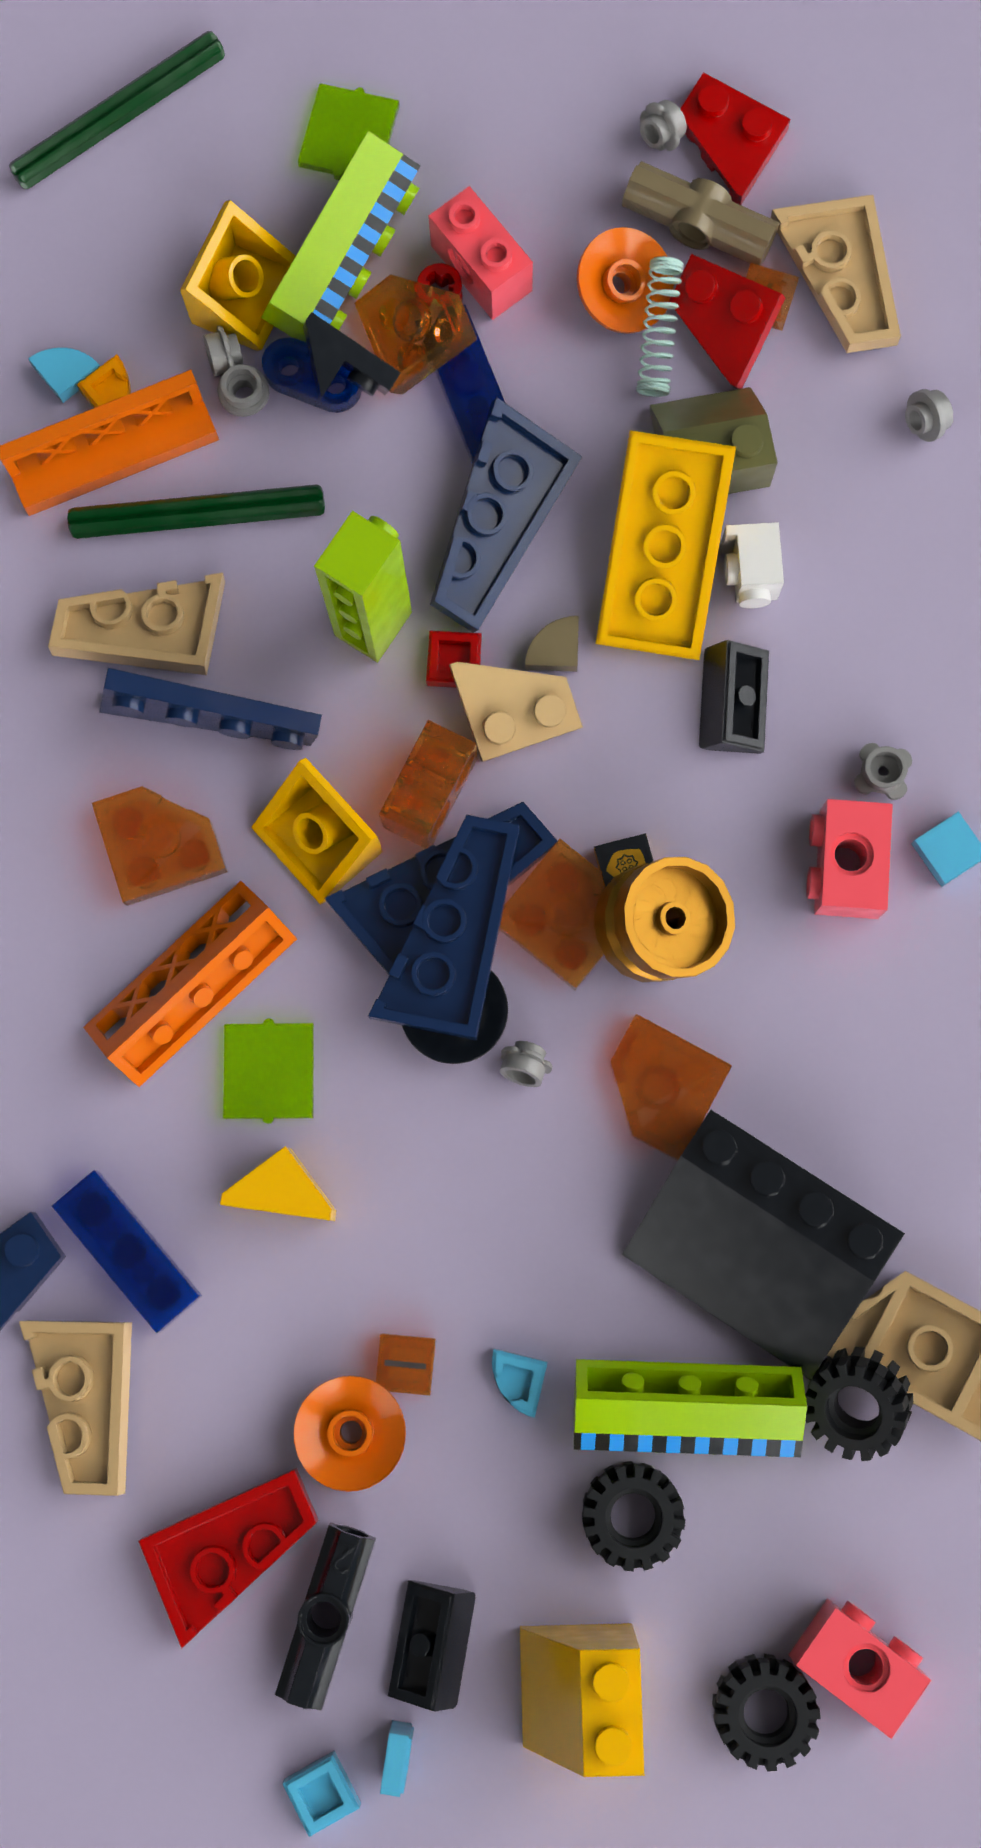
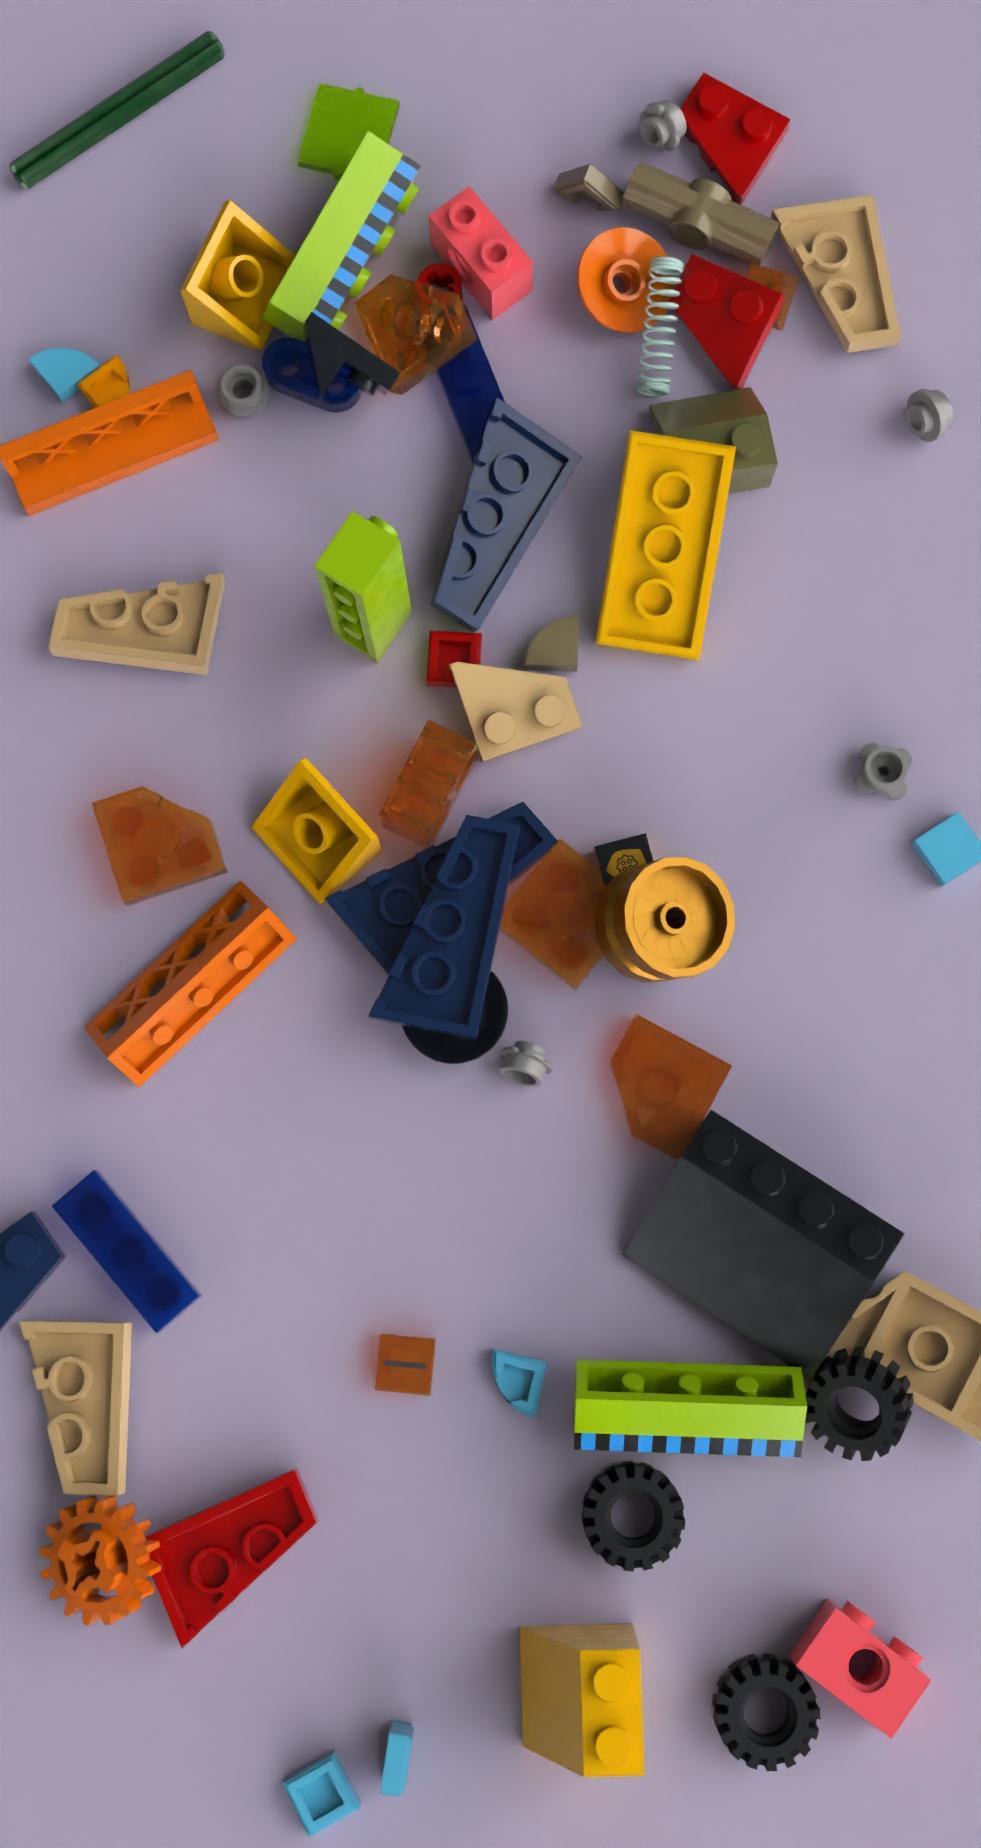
dark green axle [67,484,325,539] -> none
dark blue wing [99,668,322,750] -> none
light grey plate [203,326,243,376] -> none
yellow slope [220,1146,337,1221] -> none
clear neon green piece [223,1018,314,1124] -> none
black piece [275,1523,376,1711] -> none
orange dish [293,1376,406,1492] -> none
black slope [388,1580,476,1712] -> none
black slope [699,640,769,754] -> none
white brick [721,522,784,608] -> none
coral brick [806,799,893,919] -> none
none -> orange gear [39,1495,161,1625]
none -> dark tan tile [553,164,624,211]

